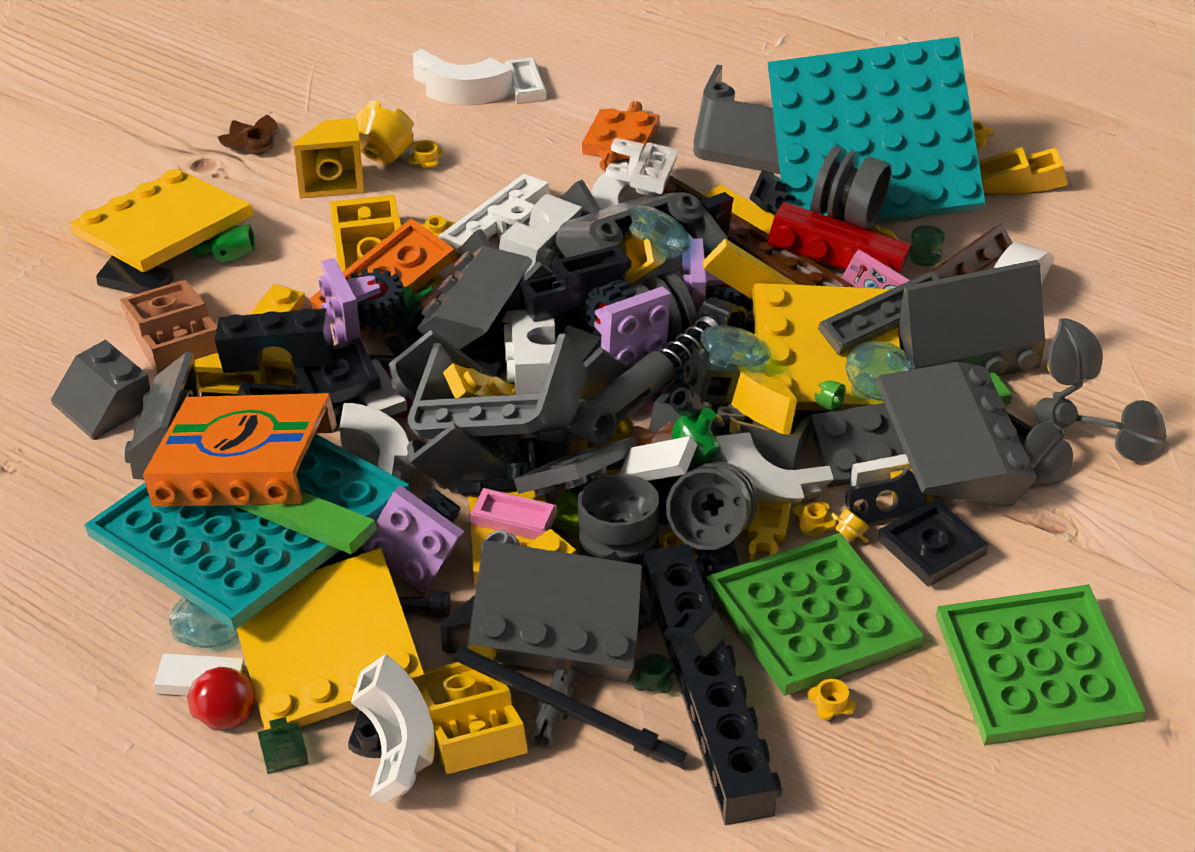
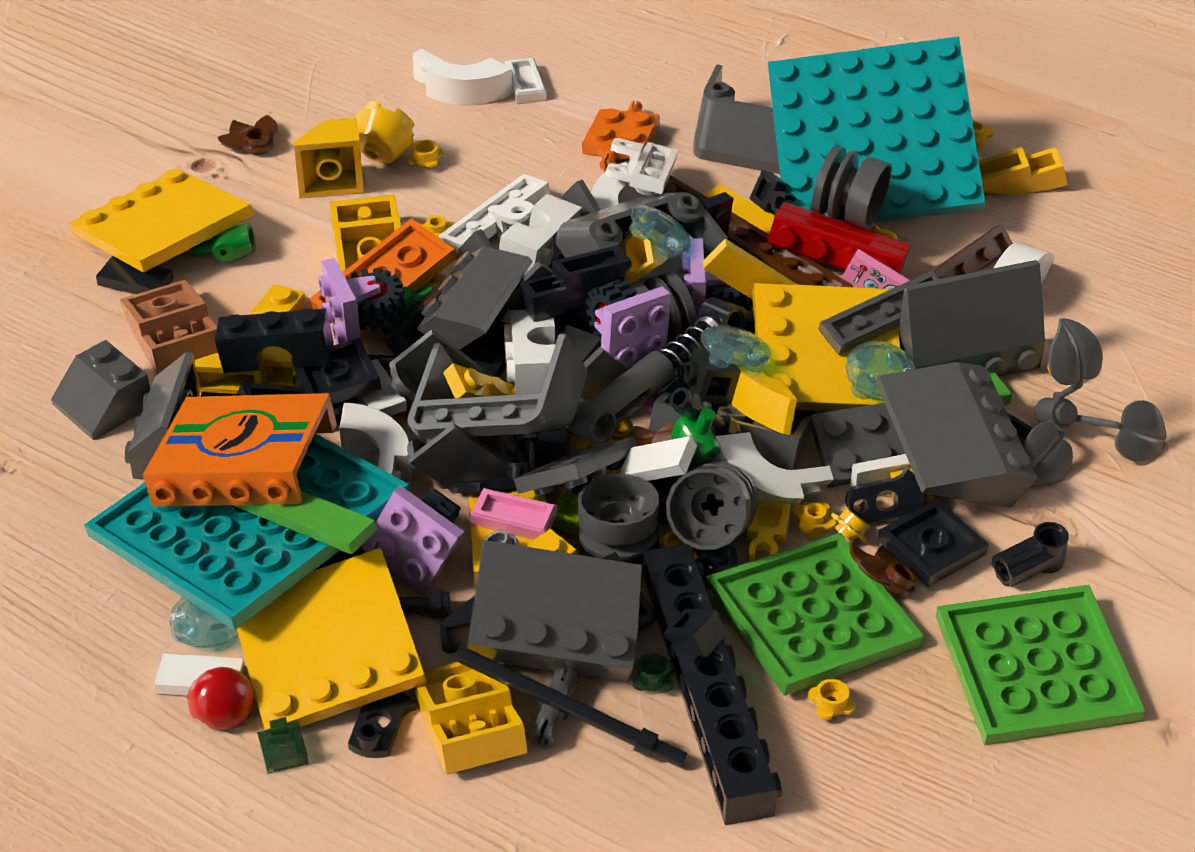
white arch [351,654,435,805] -> none
bright green hinge [814,380,846,411] -> none
clear green wheel [909,225,945,266] -> none
none -> reddish brown plate [850,542,917,597]
none -> black piece [991,522,1069,586]

